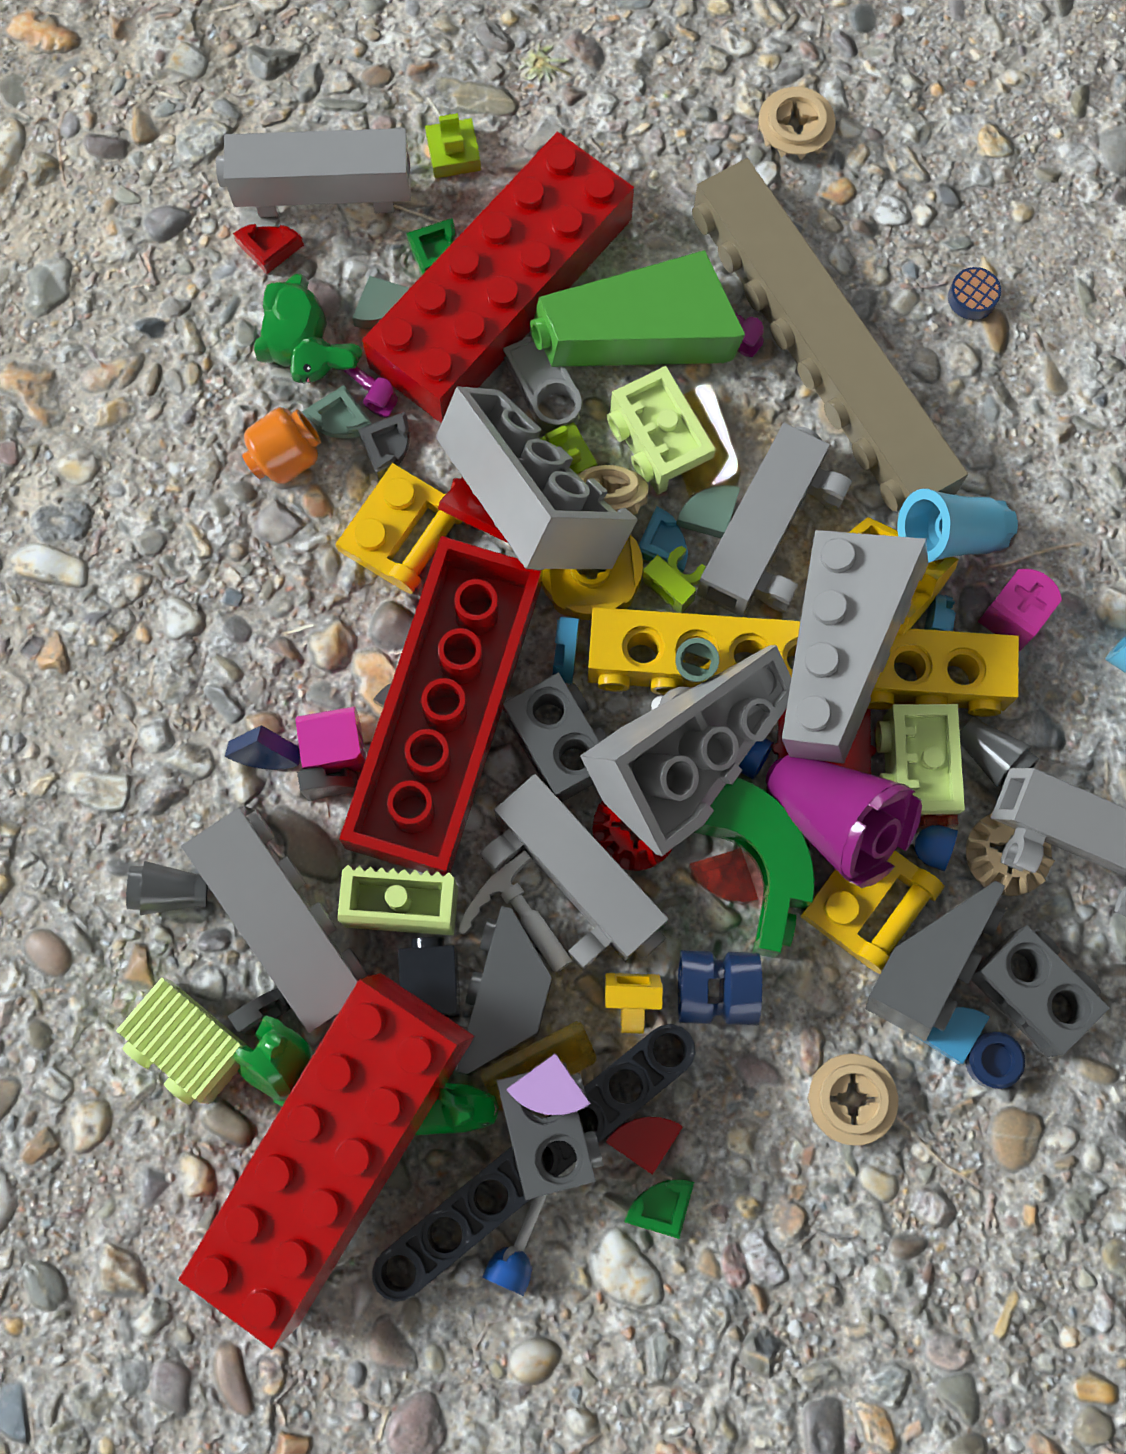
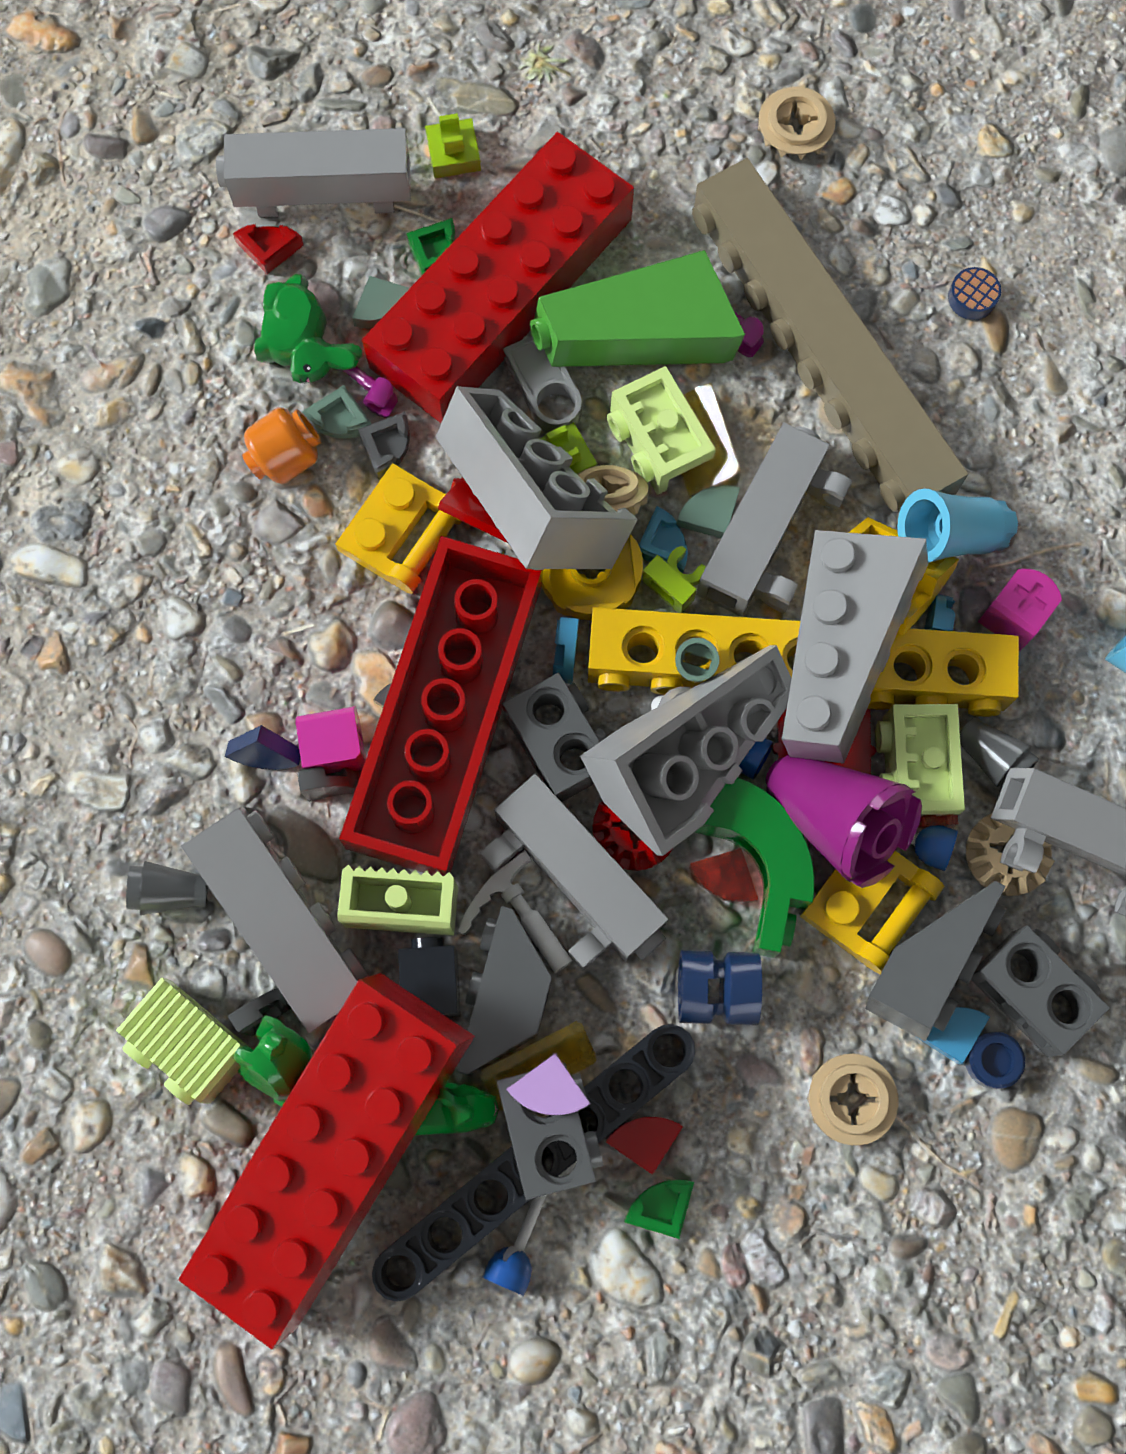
yellow tile [605,973,663,1034] -> none

